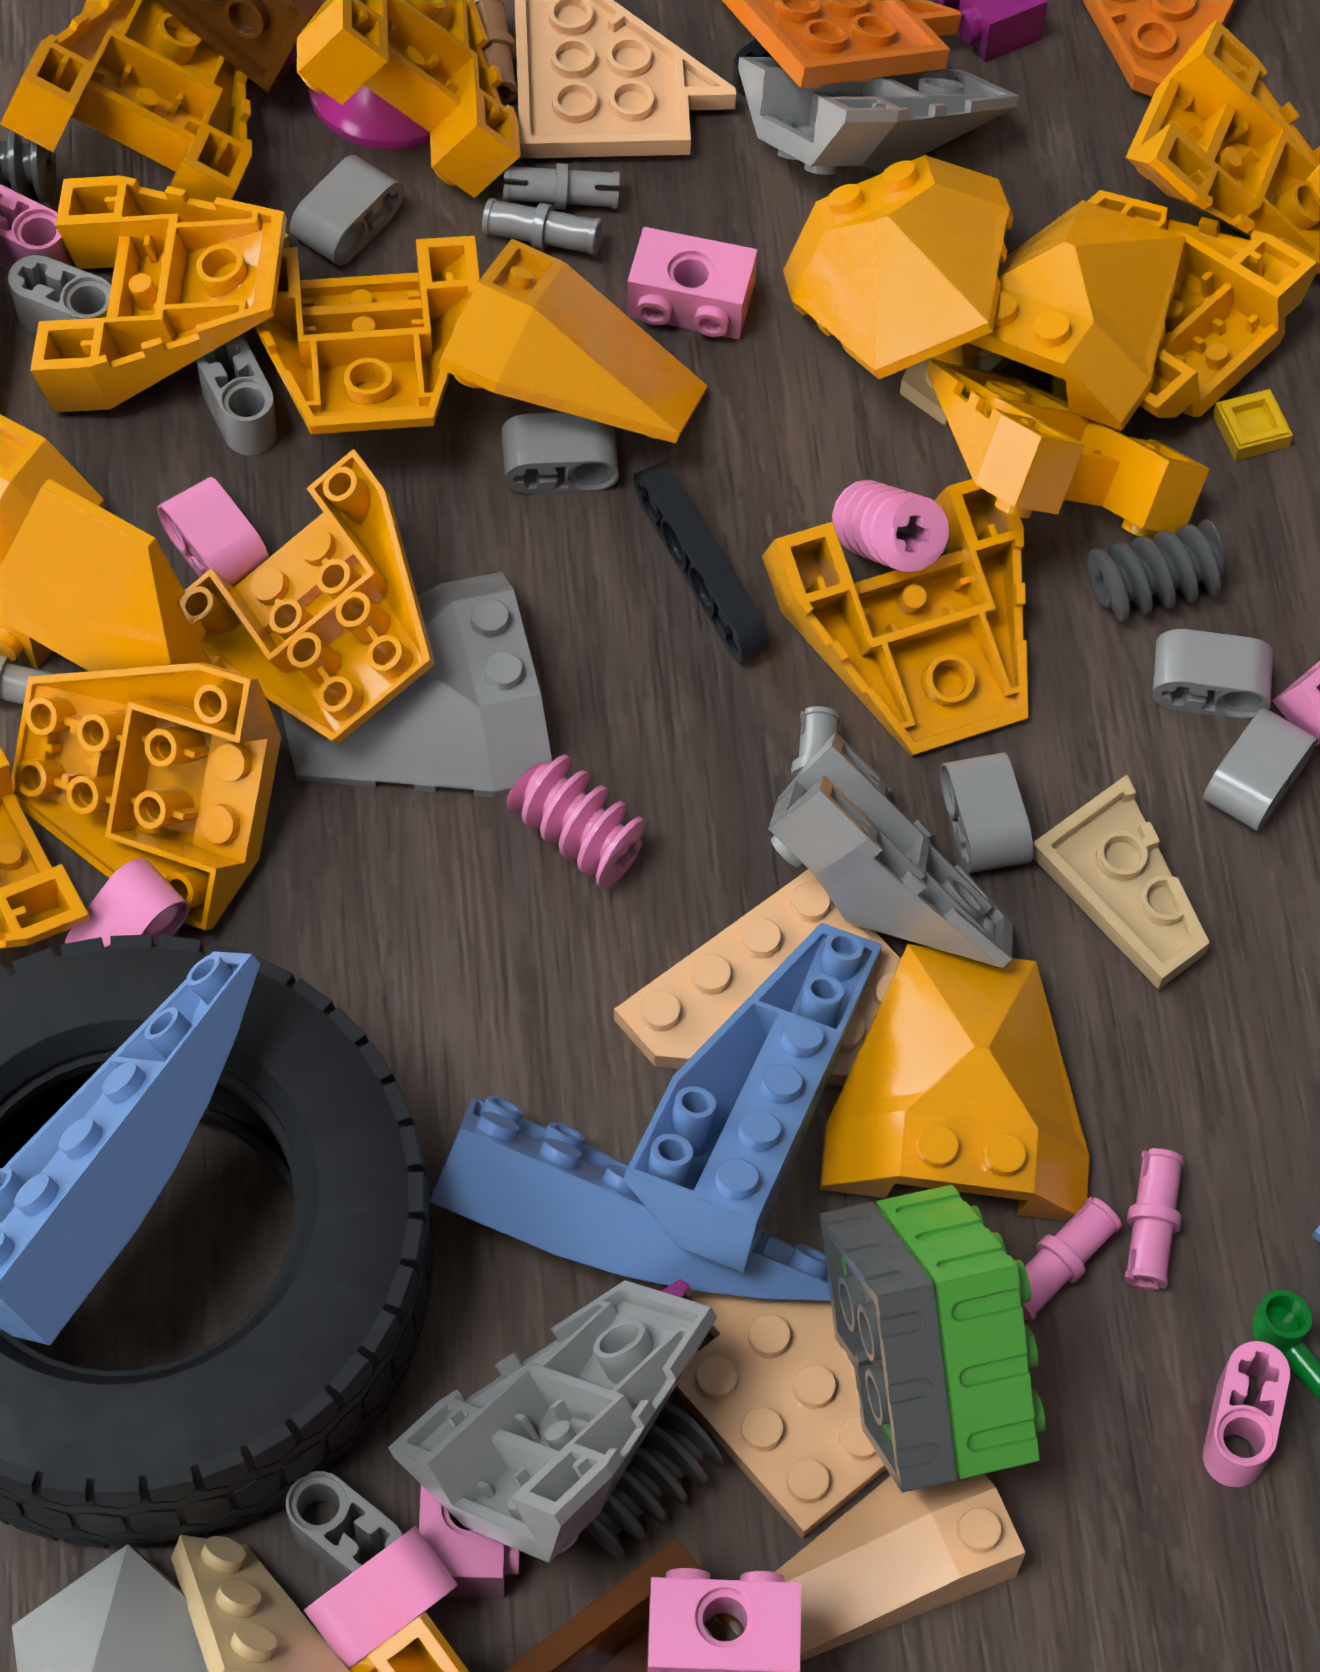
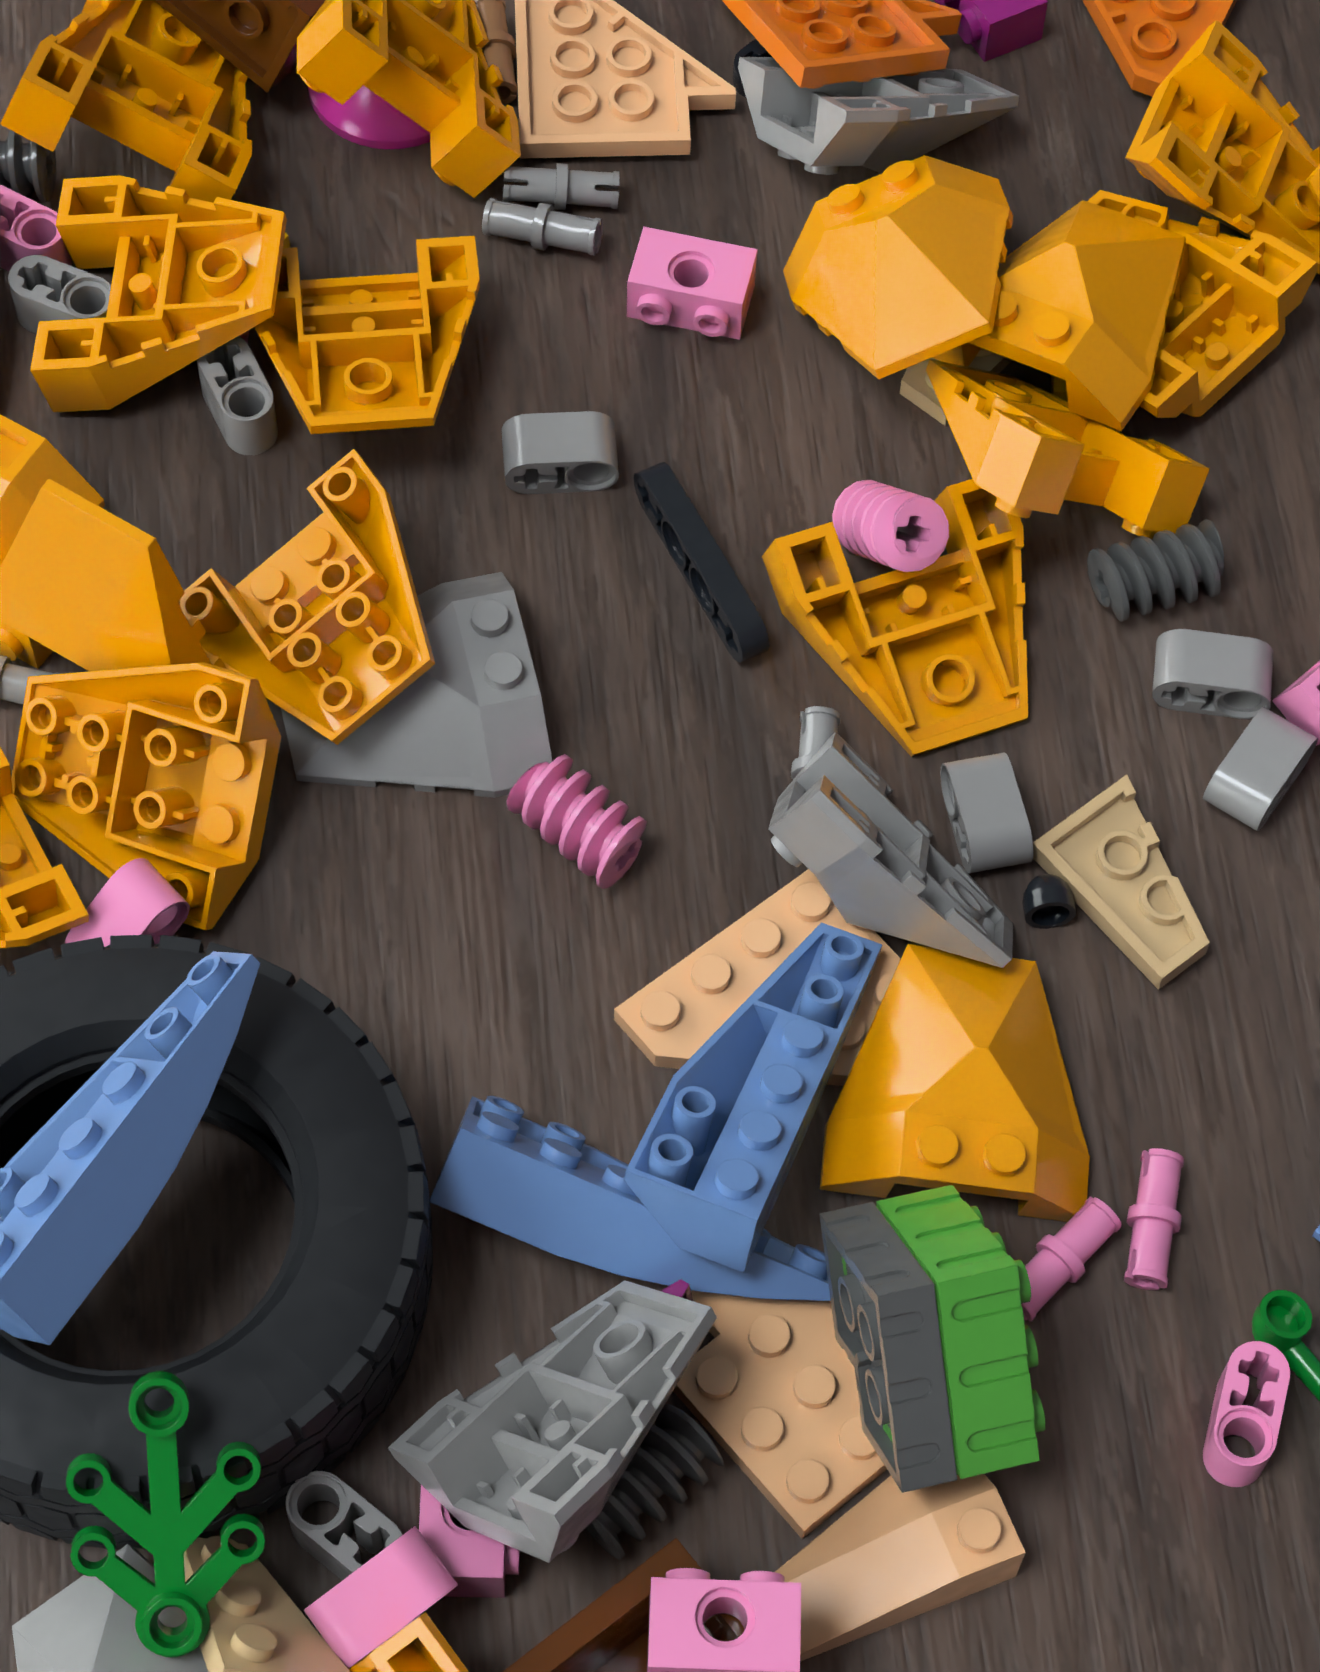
bright pink beam [157,477,269,586] -> none
light grey beam [289,155,404,266] -> none
light orange wedge [438,239,707,444] -> none
yellow tile [1212,389,1293,461] -> none
none -> green plant [66,1371,265,1657]
none -> black hinge [1022,874,1076,929]

